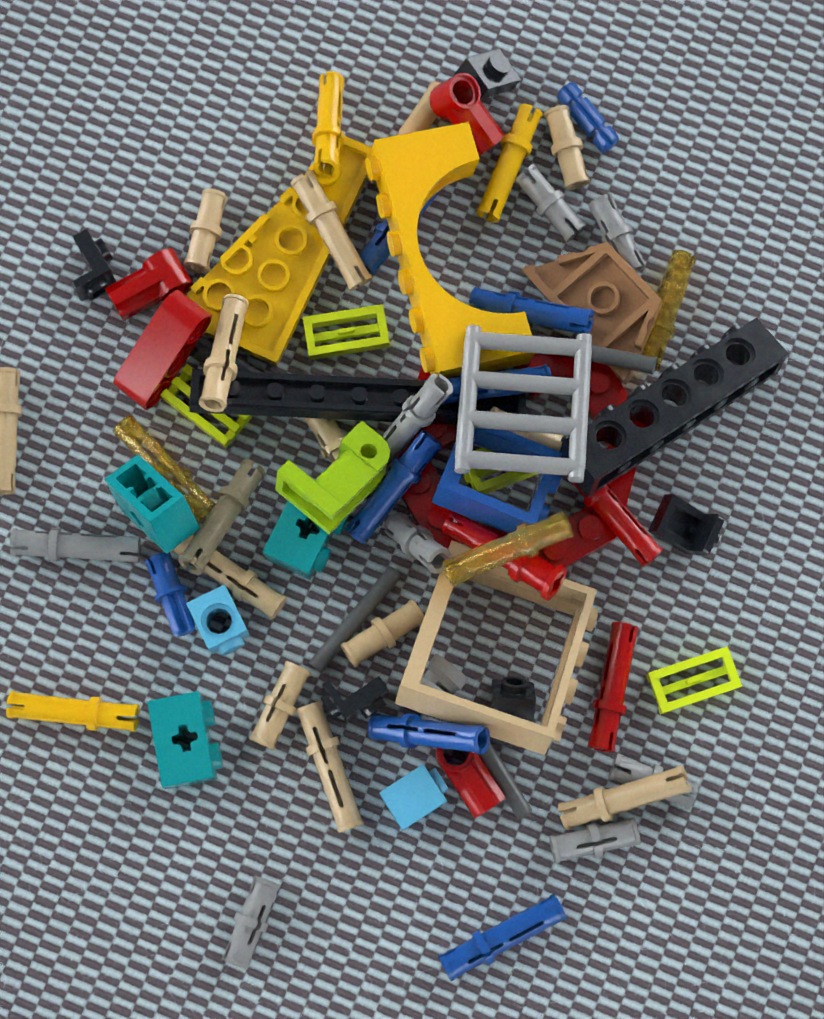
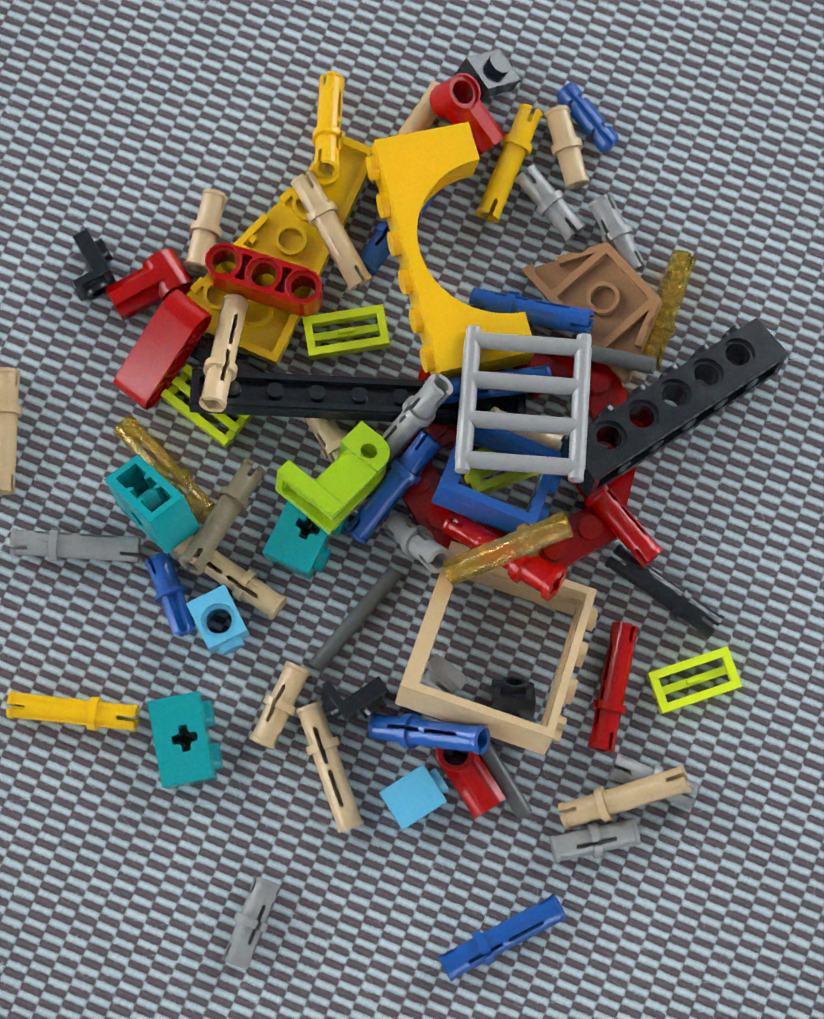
tan pin [341,599,424,668] -> none
black bracket [648,494,724,555] -> none
none -> red beam [205,243,323,317]
none -> black pin [604,544,724,639]

